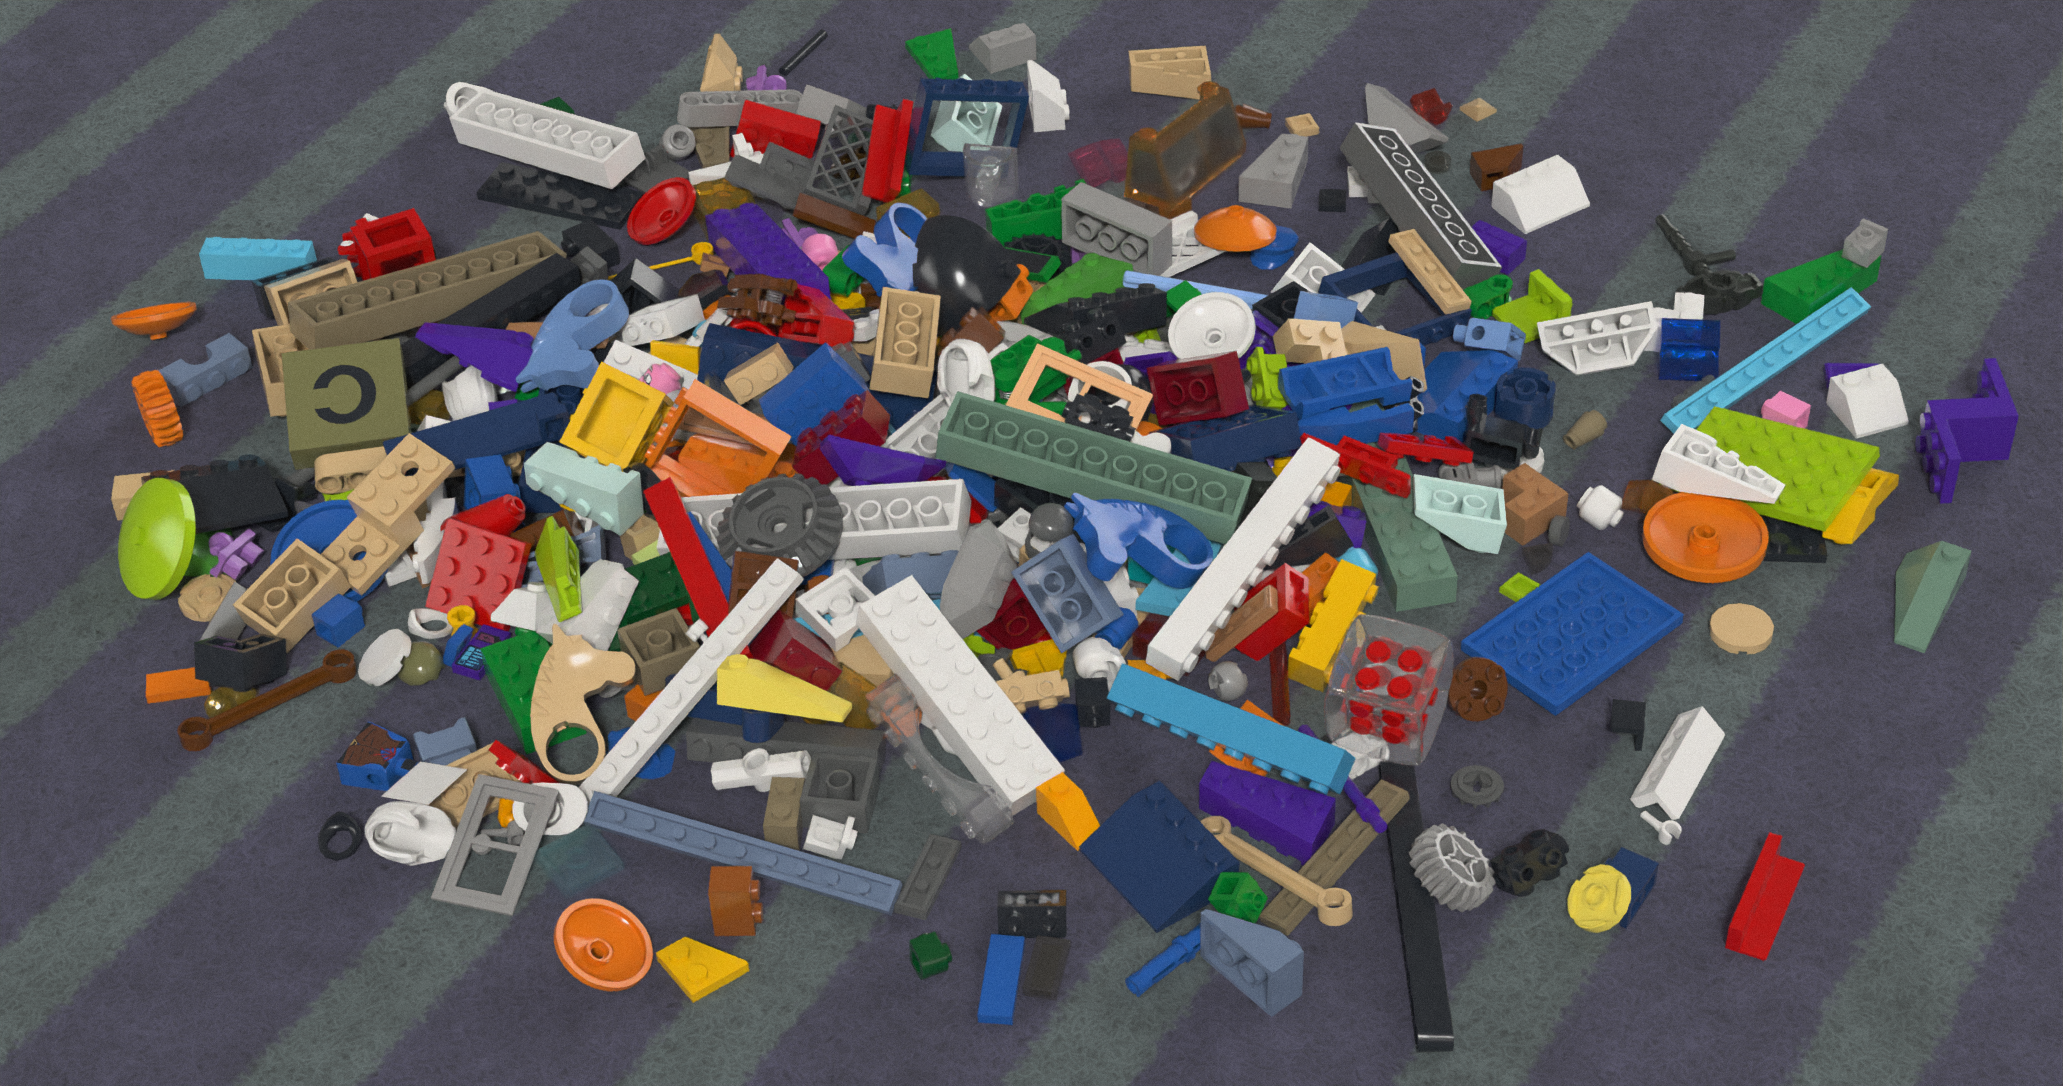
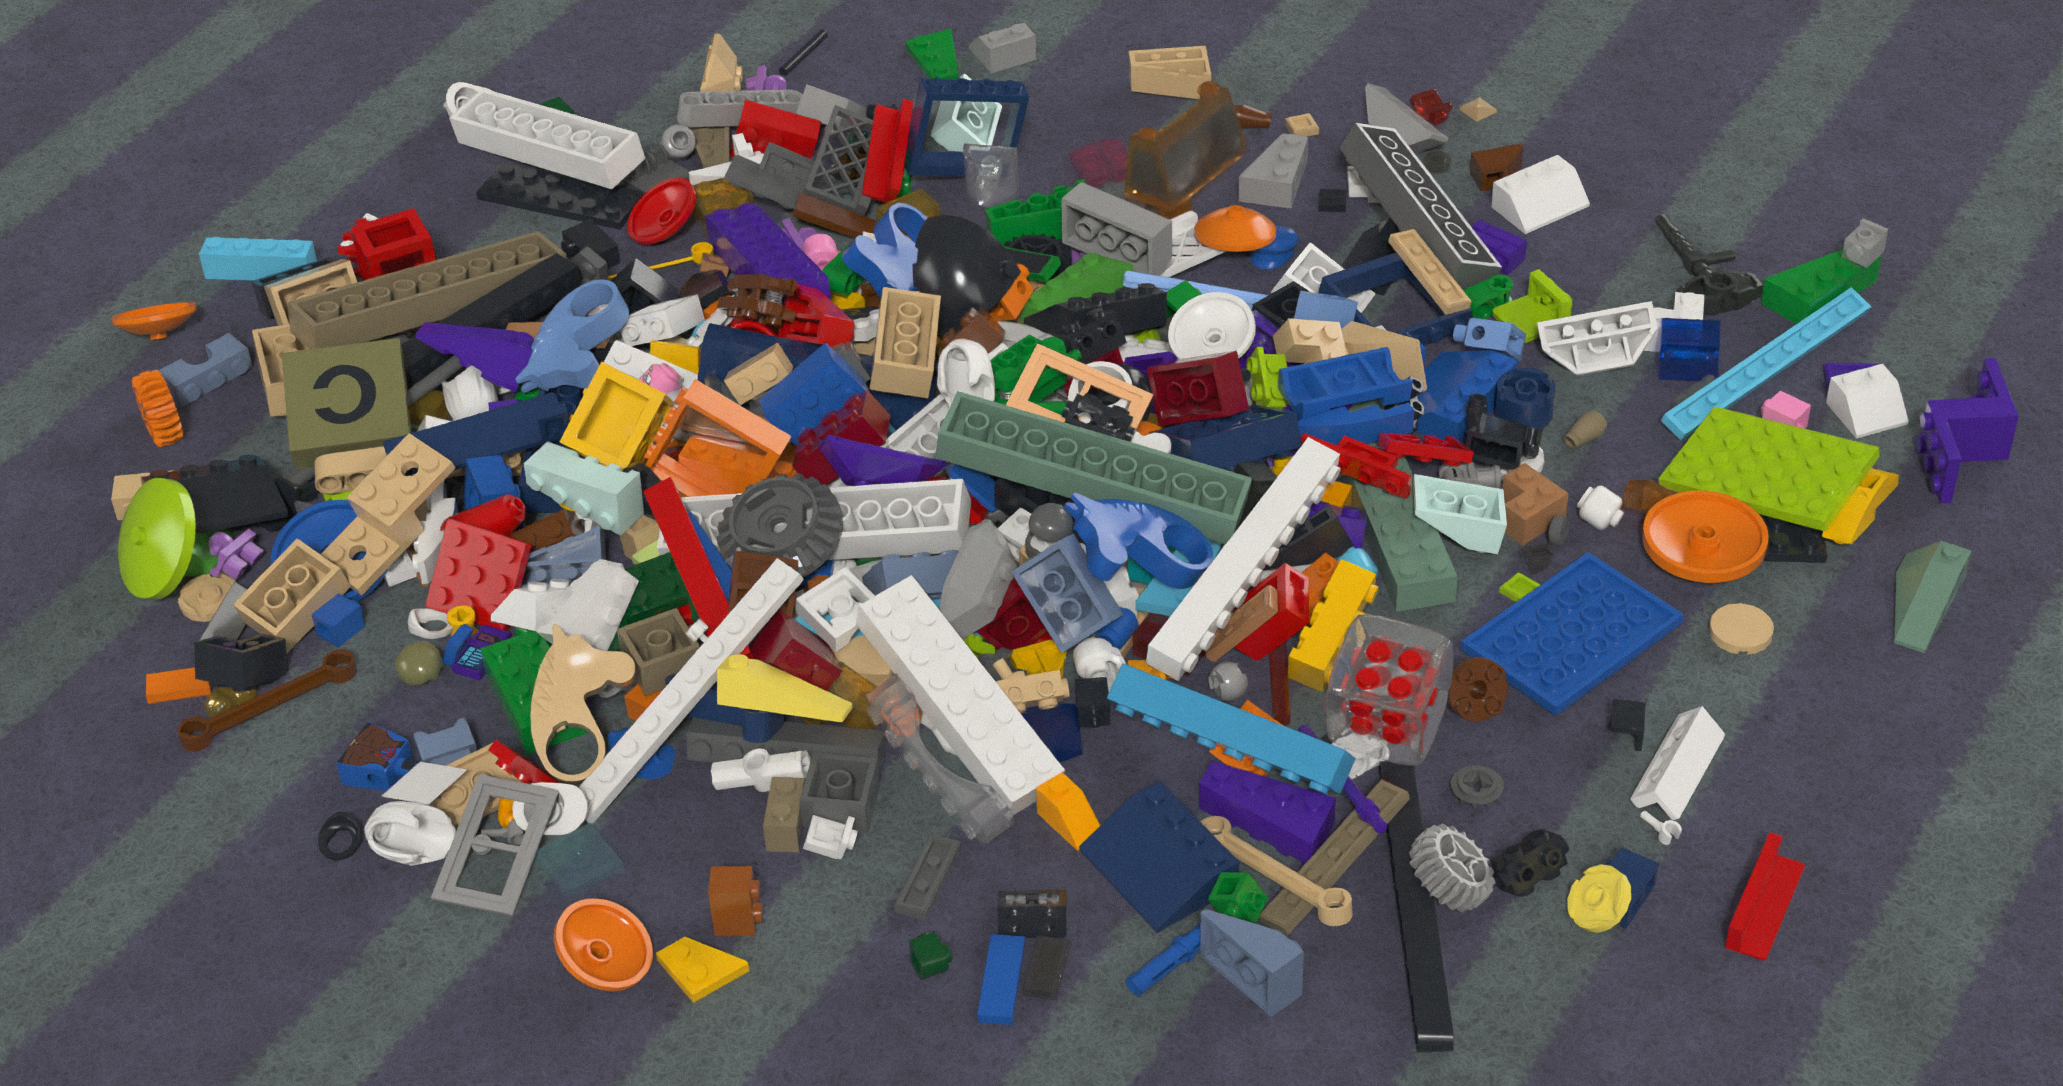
white tile [358,629,411,686] -> none
lime wedge [534,516,582,622] -> none
sand blue plate [583,791,903,916] -> none
white slope [1027,60,1070,132] -> none
white wedge [1652,424,1785,504] -> none

